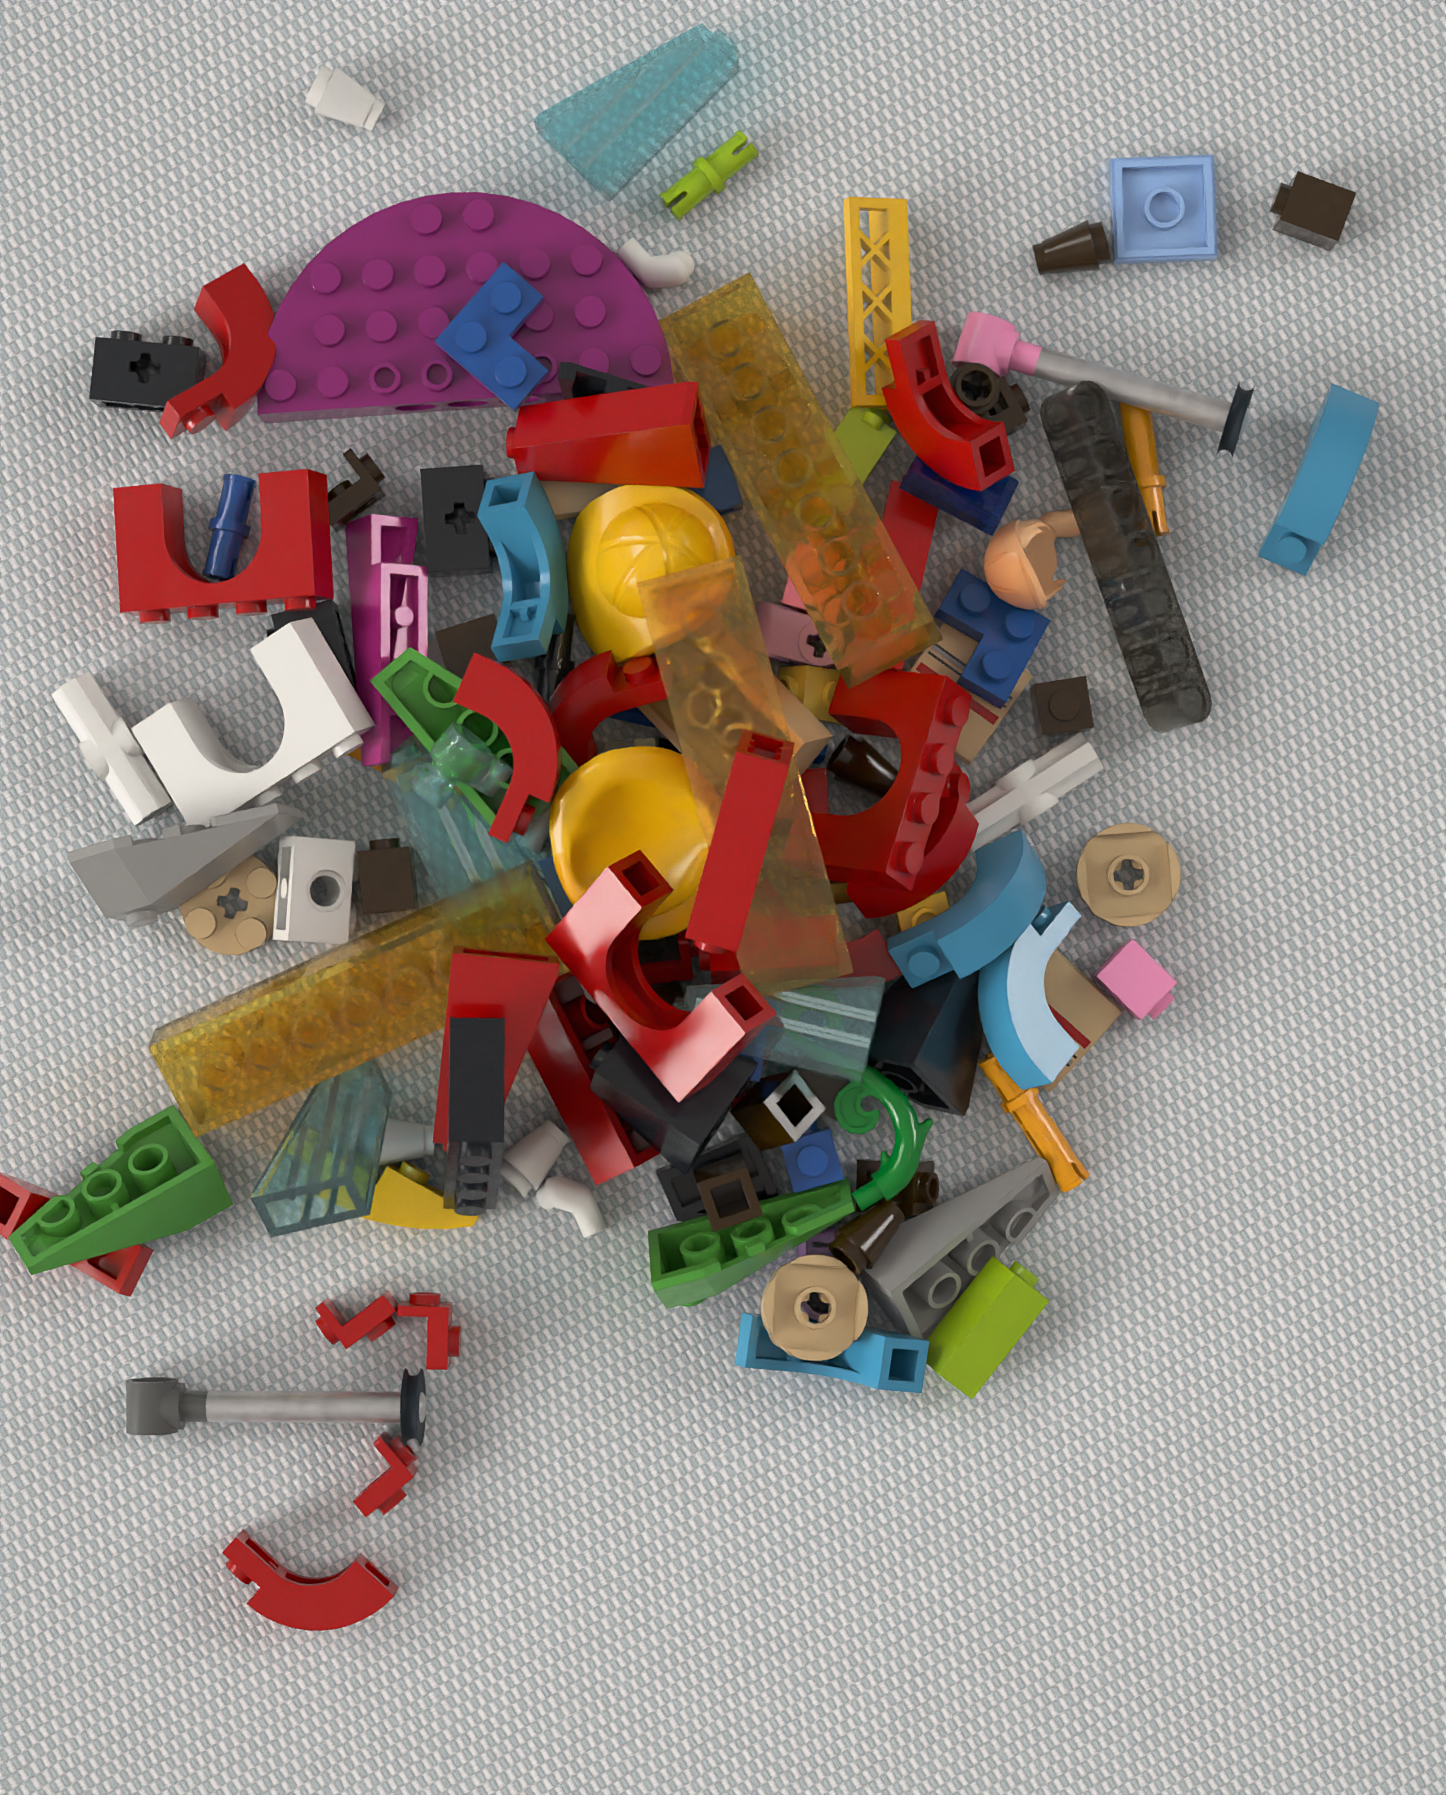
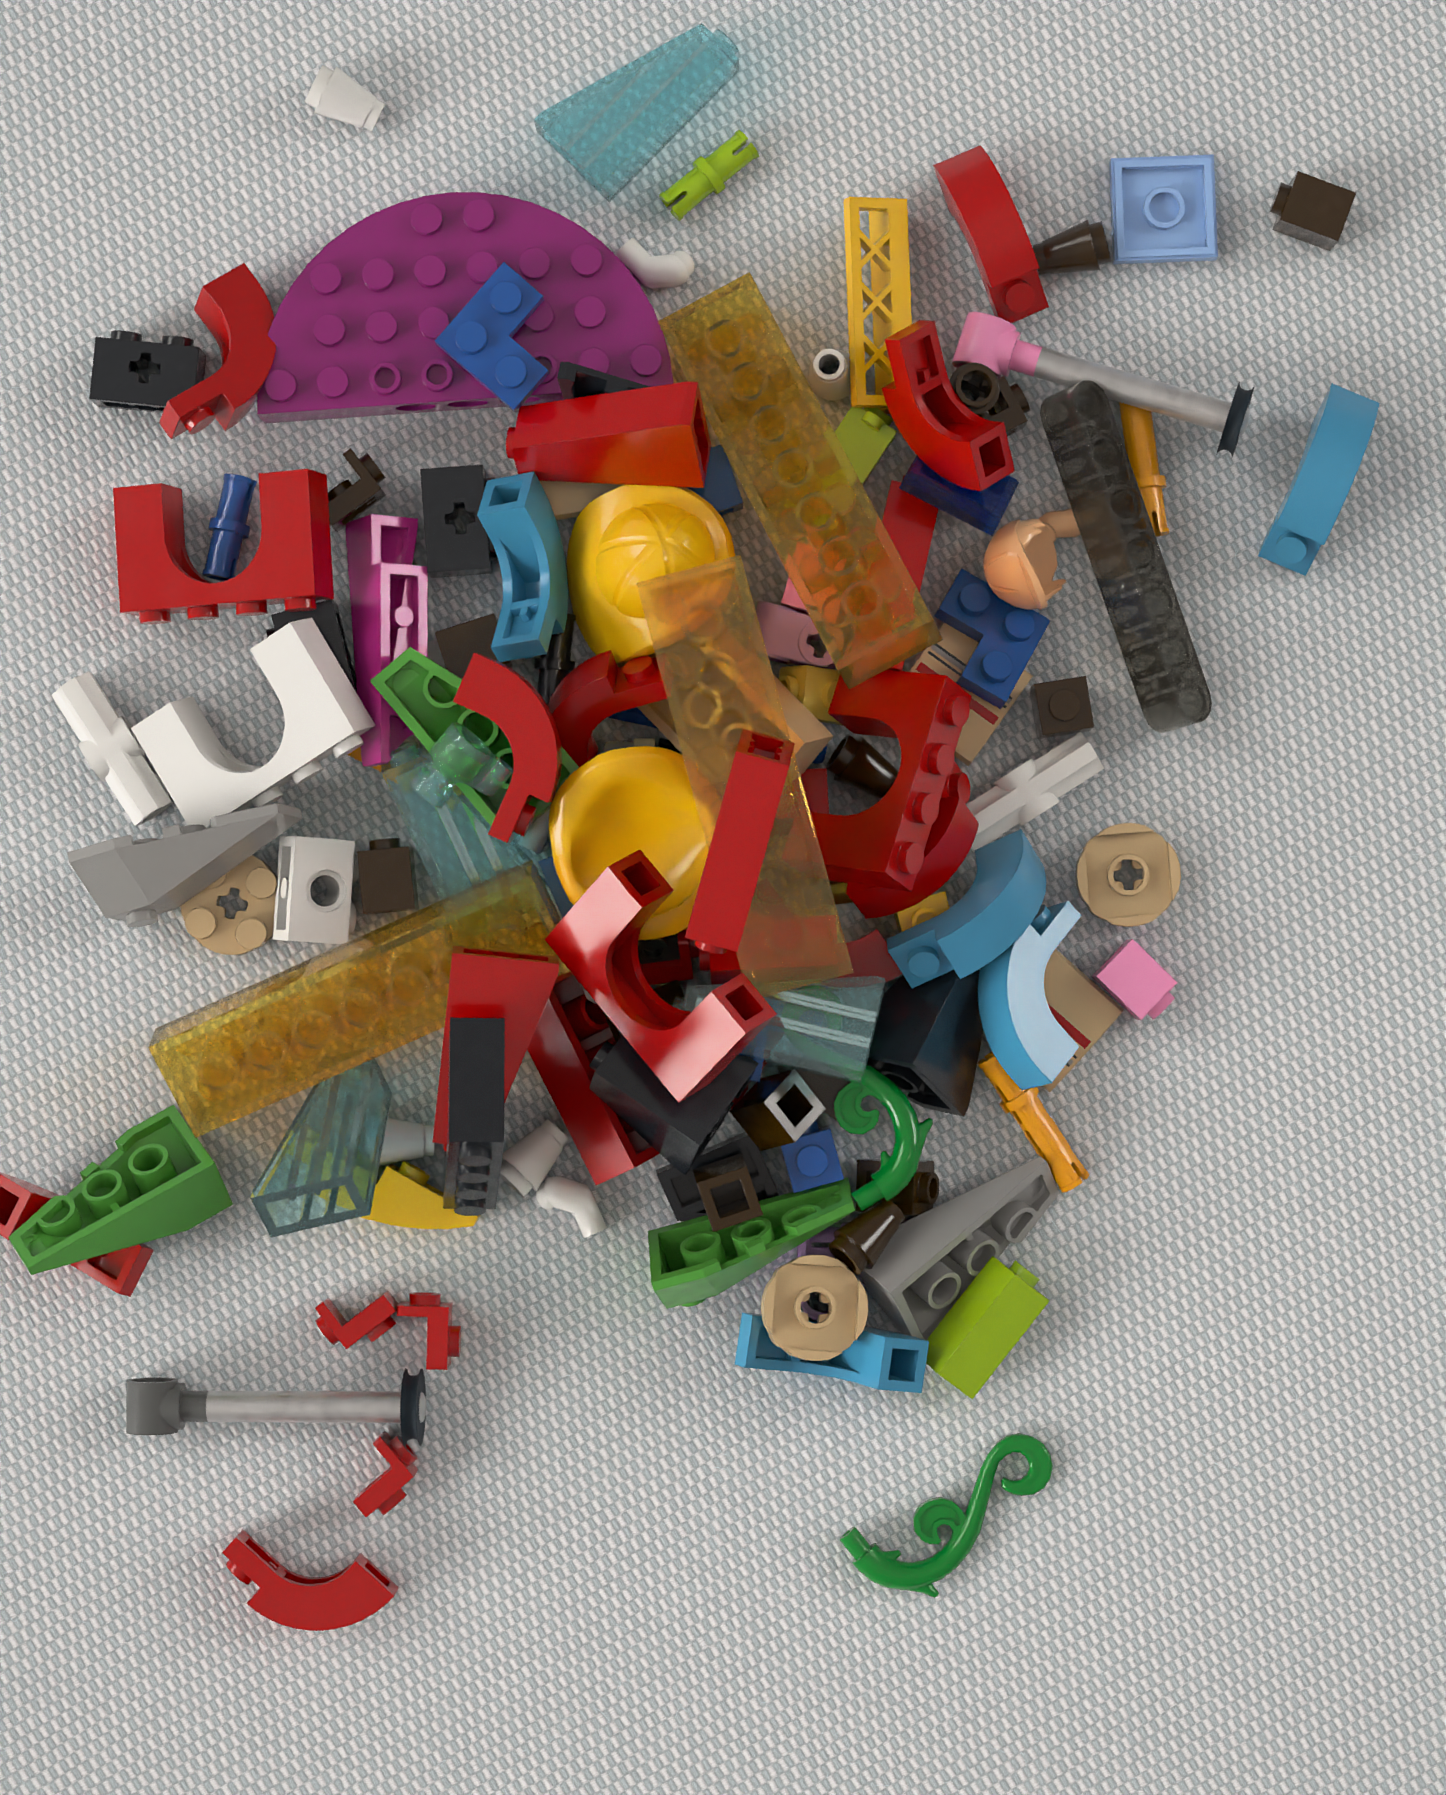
none -> white cone [808,349,851,400]
none -> green plant [839,1433,1053,1598]
none -> red arch [933,145,1049,323]

